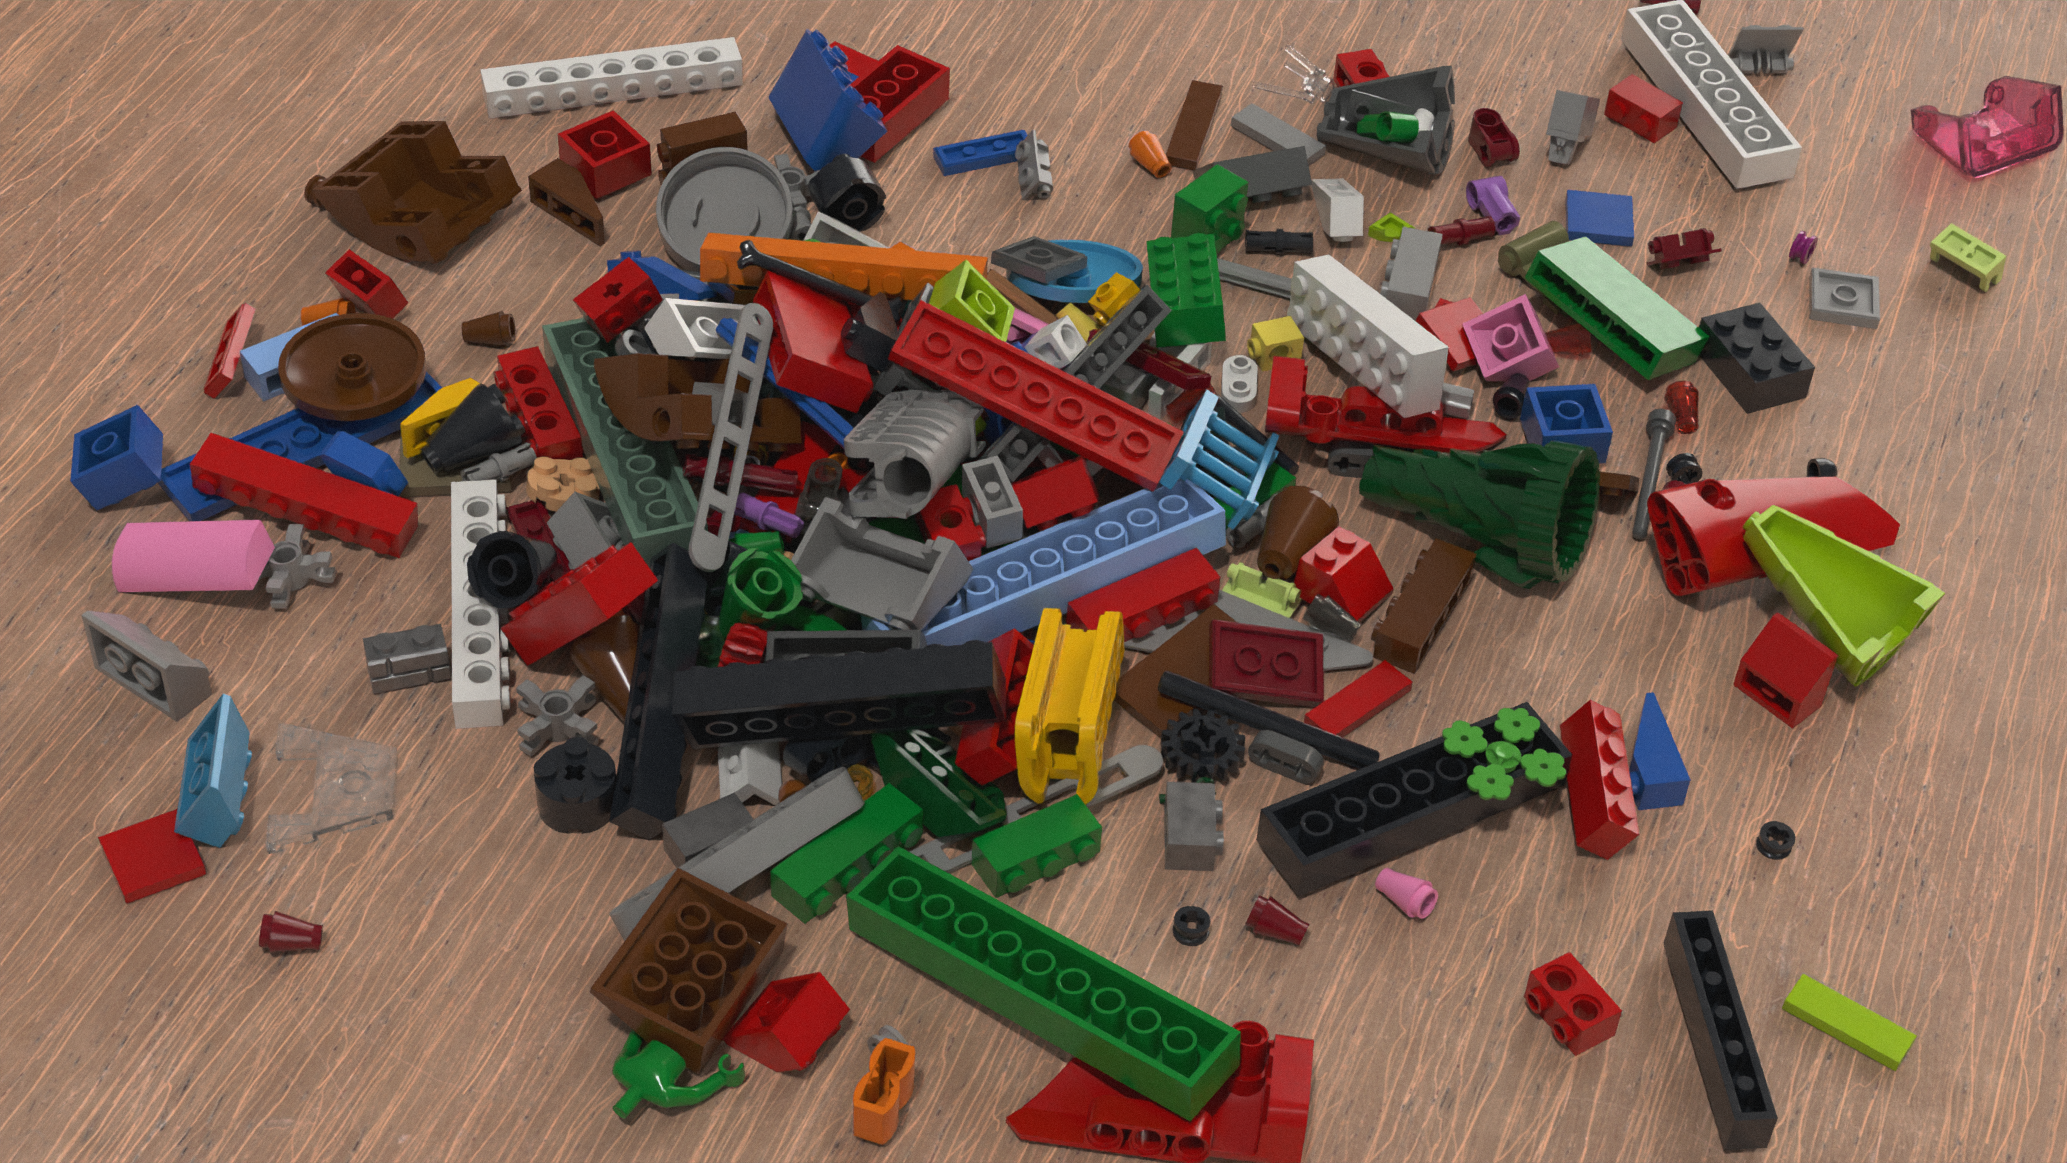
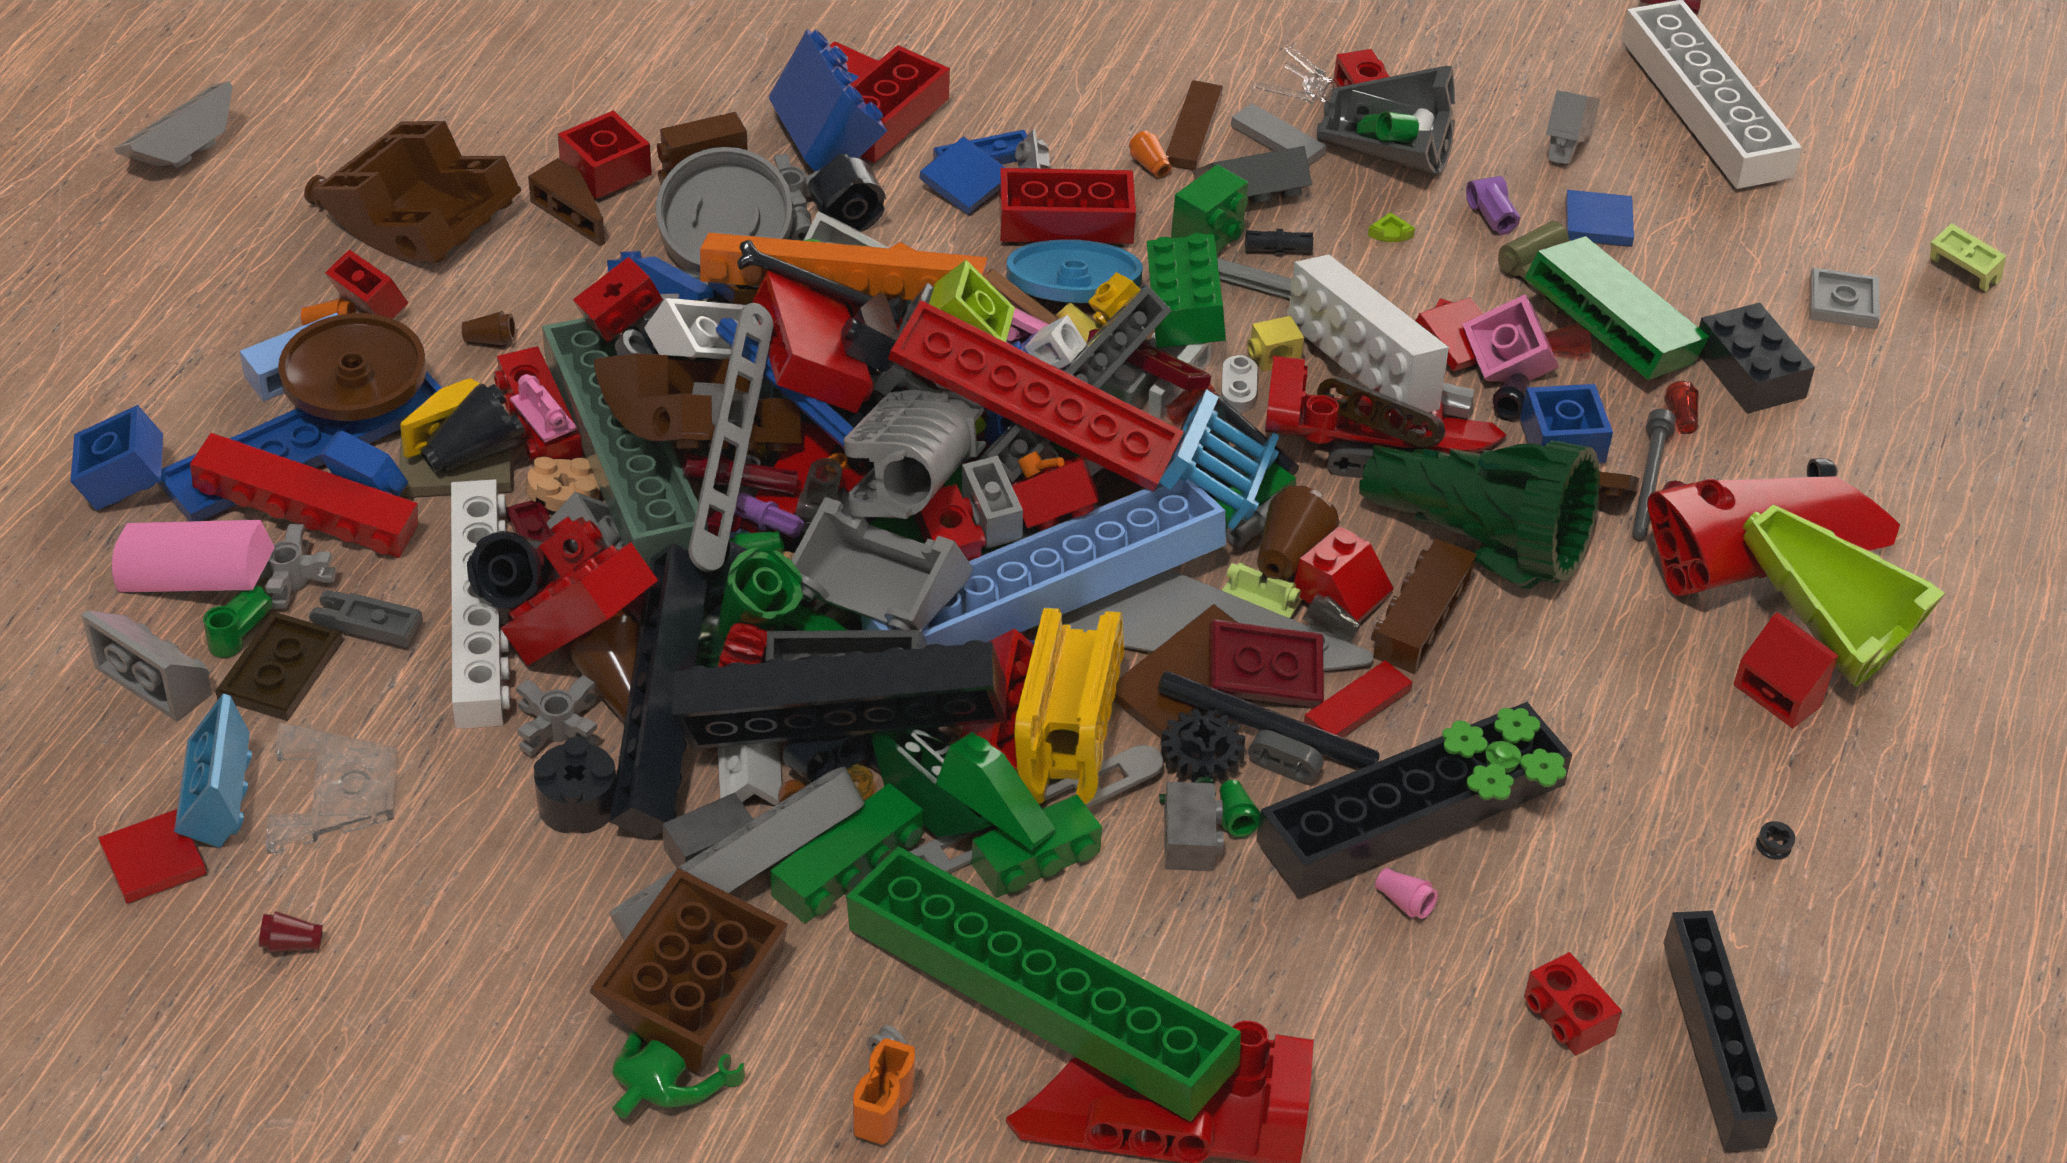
red tile [203,303,256,399] -> none
flat silver brick [363,624,451,694] -> none
light grey pin [461,443,537,482] -> none
white brick [480,37,743,119] -> none
red slope [723,972,850,1072] -> none
dark grey plate [991,236,1088,283] -> none
red brick [1066,547,1221,642] -> none
black bush [1172,906,1211,946] -> none
dark red cone [1245,895,1310,946] -> none
white slope [1311,178,1364,242] -> none
light grey brick [1380,227,1443,321] -> none
dark red pin [1428,216,1496,245] -> none
dark red piece [1468,108,1520,167] -> none
red brick [1560,700,1640,860] -> none
red brick [1604,74,1683,144] -> none
blue slope [1629,692,1691,810] -> none
dark red hinge [1646,228,1722,270] -> none
black bush [1666,453,1703,484] -> none
light grey hinge [1728,25,1804,74] -> none
lime tile [1782,974,1917,1071] -> none
magenta bush [1789,230,1818,264] -> none
clear pink windscreen [1910,76,2064,178] -> none
none -> light grey wedge [114,81,233,168]
none -> green piece [203,585,273,658]
none -> dark brown tile [215,611,343,721]
none -> dark grey hinge [309,590,423,647]
none -> bright pink hinge [510,374,577,443]
none -> red brick [539,516,605,576]
none -> blue tile [919,136,1006,215]
none -> green slope [935,732,1055,850]
none -> red brick [999,168,1136,244]
none -> orange hand [1017,451,1064,478]
none -> green cone [1219,780,1260,837]
none -> dark brown beam [1317,377,1445,448]

